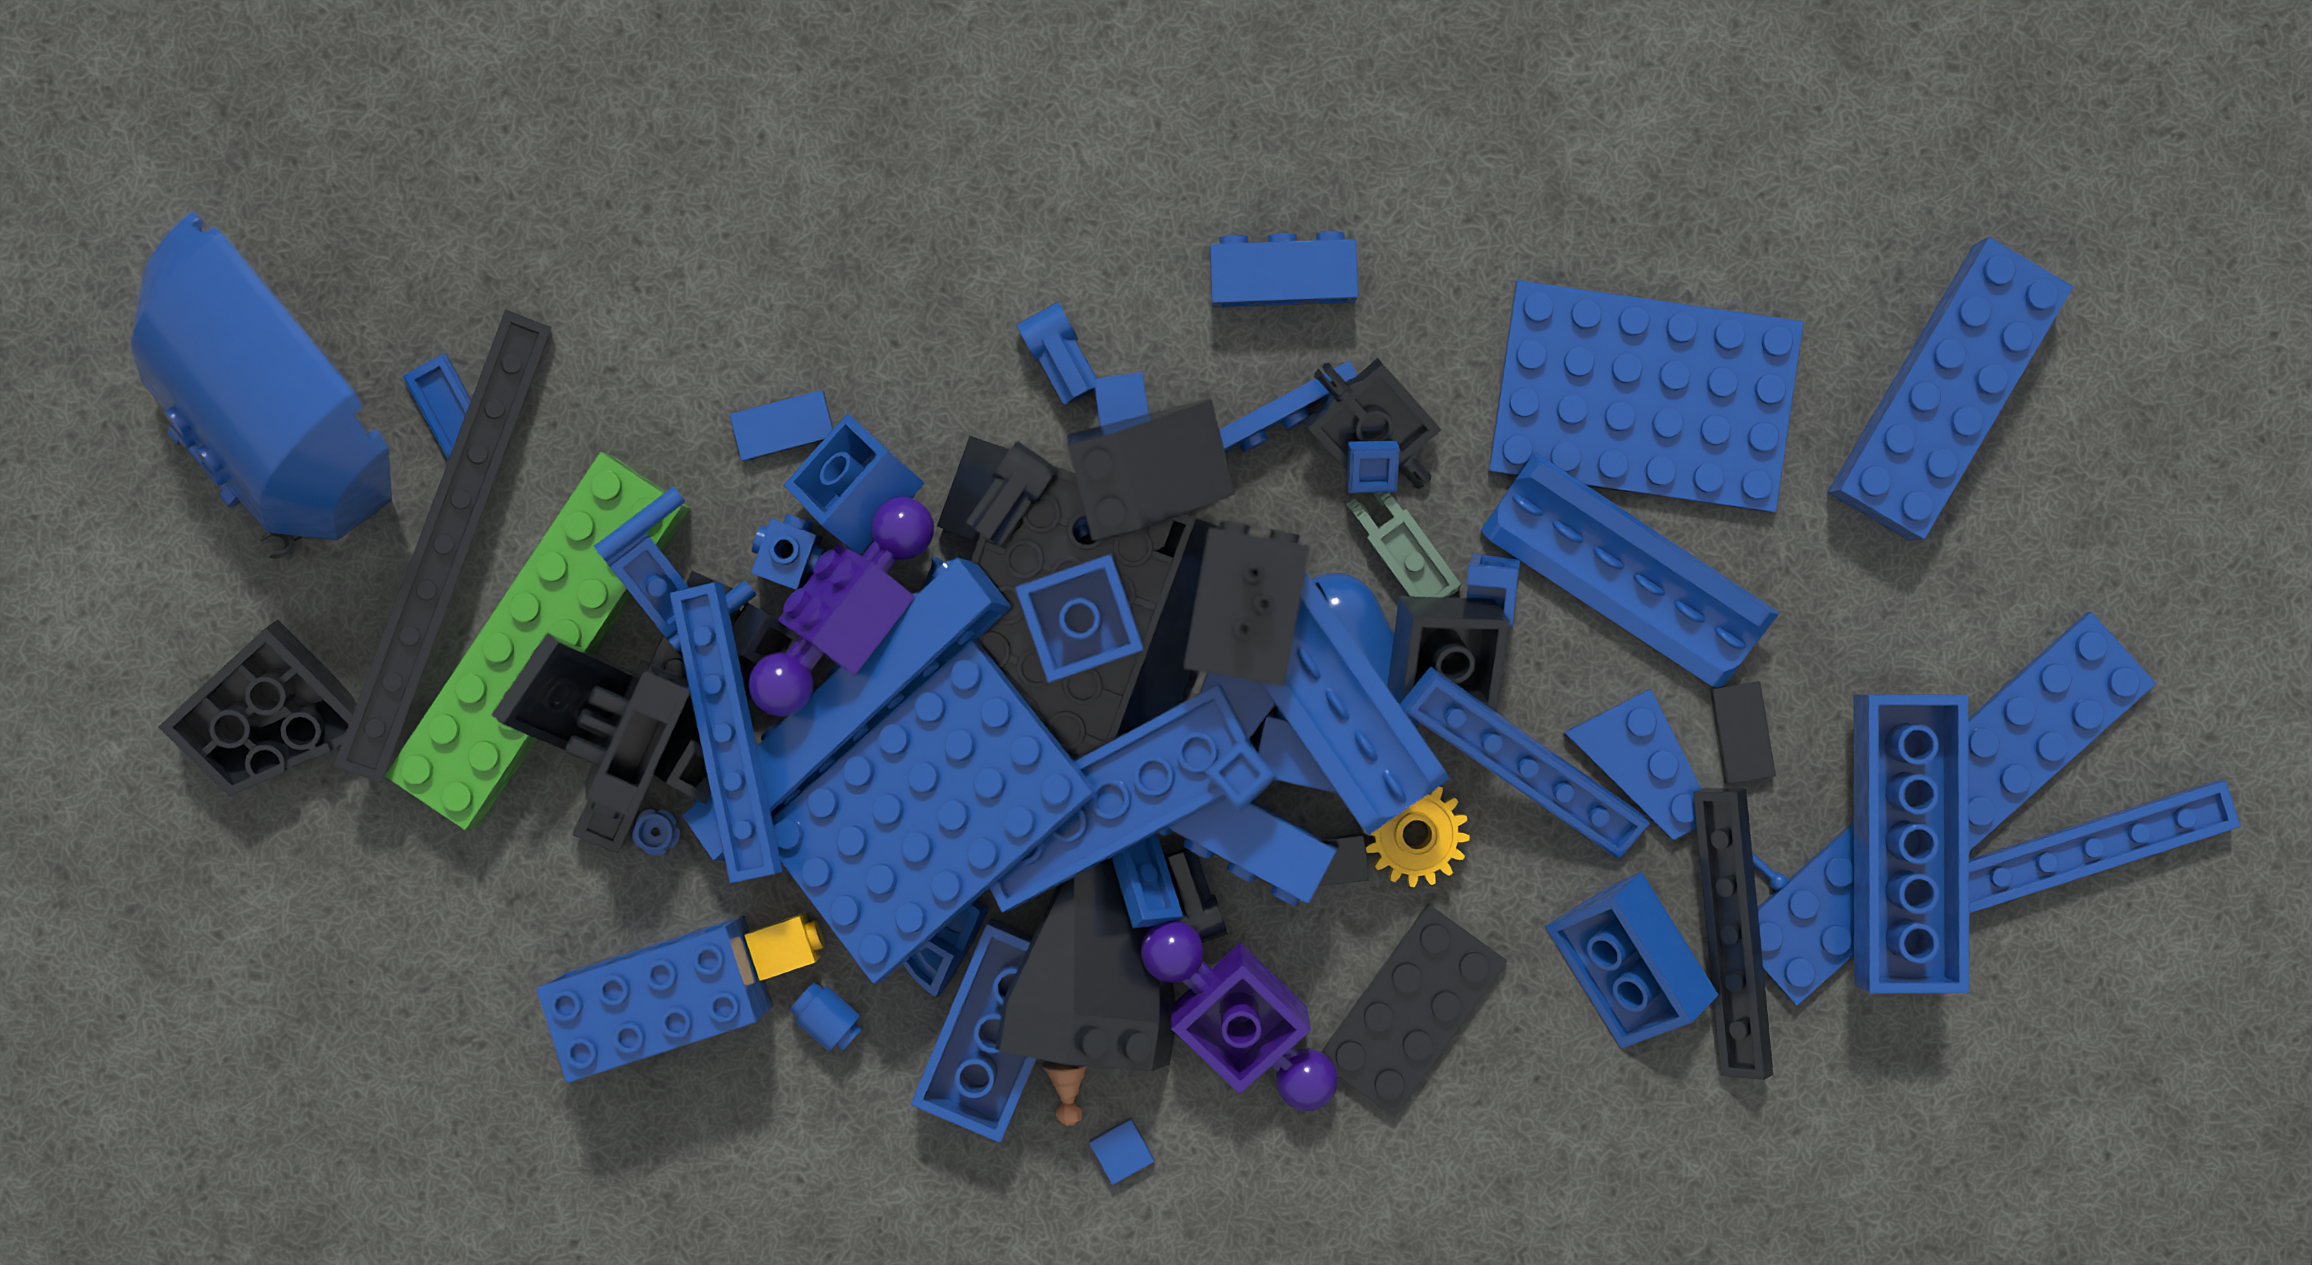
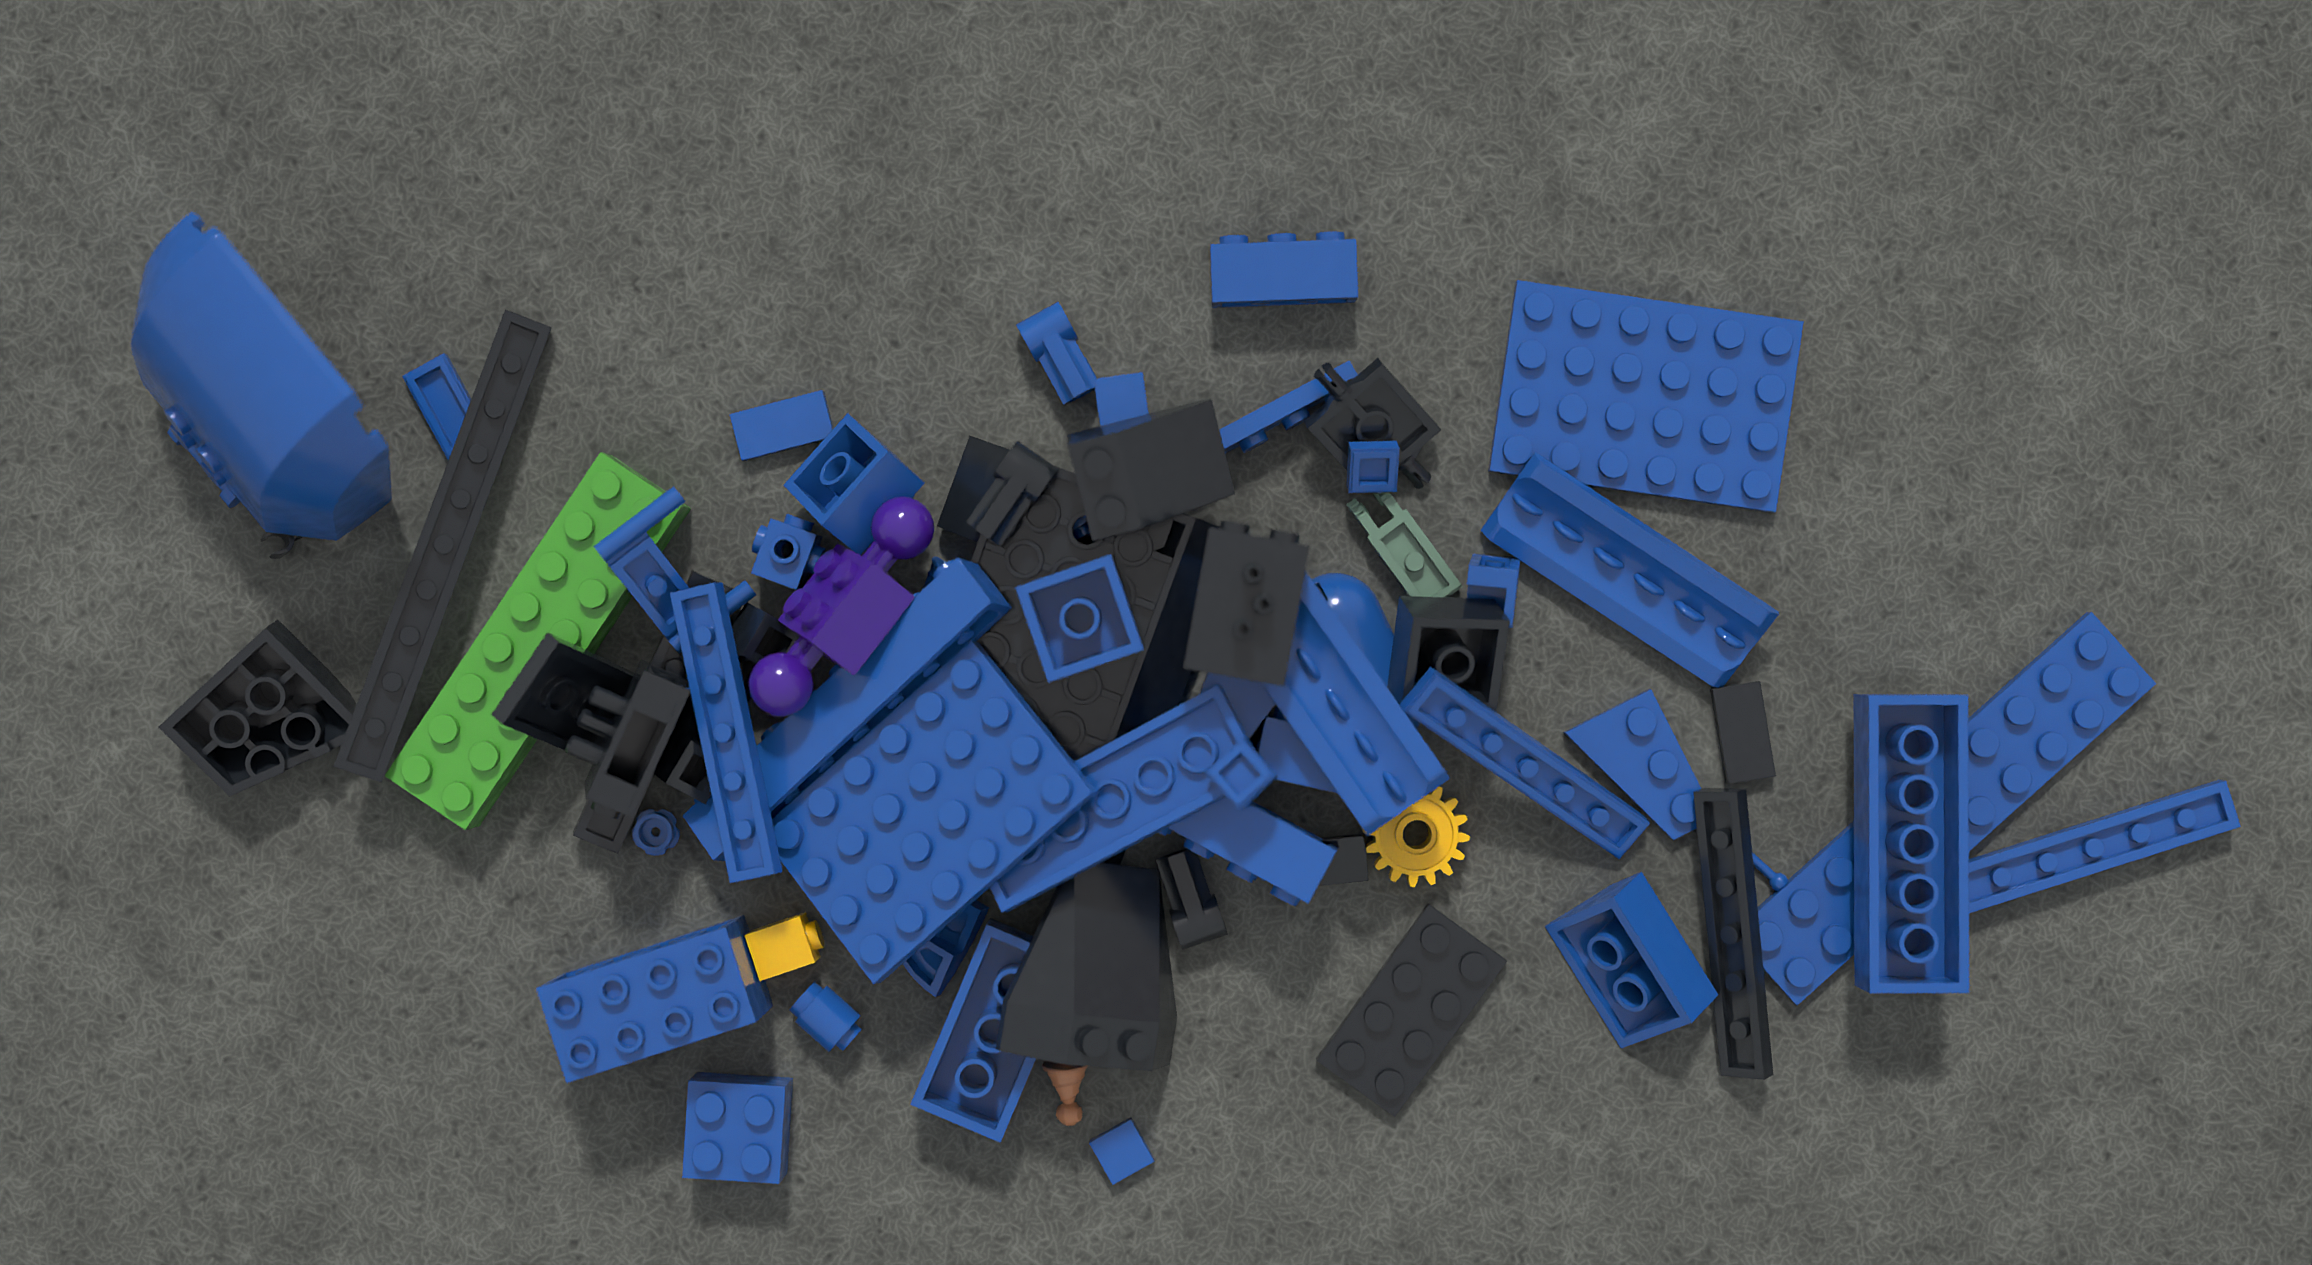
blue hinge [1112,833,1183,928] -> none
dark purple brick [1141,920,1338,1111] -> none
blue brick [1827,237,2074,541] -> none
none -> blue brick [682,1072,793,1184]

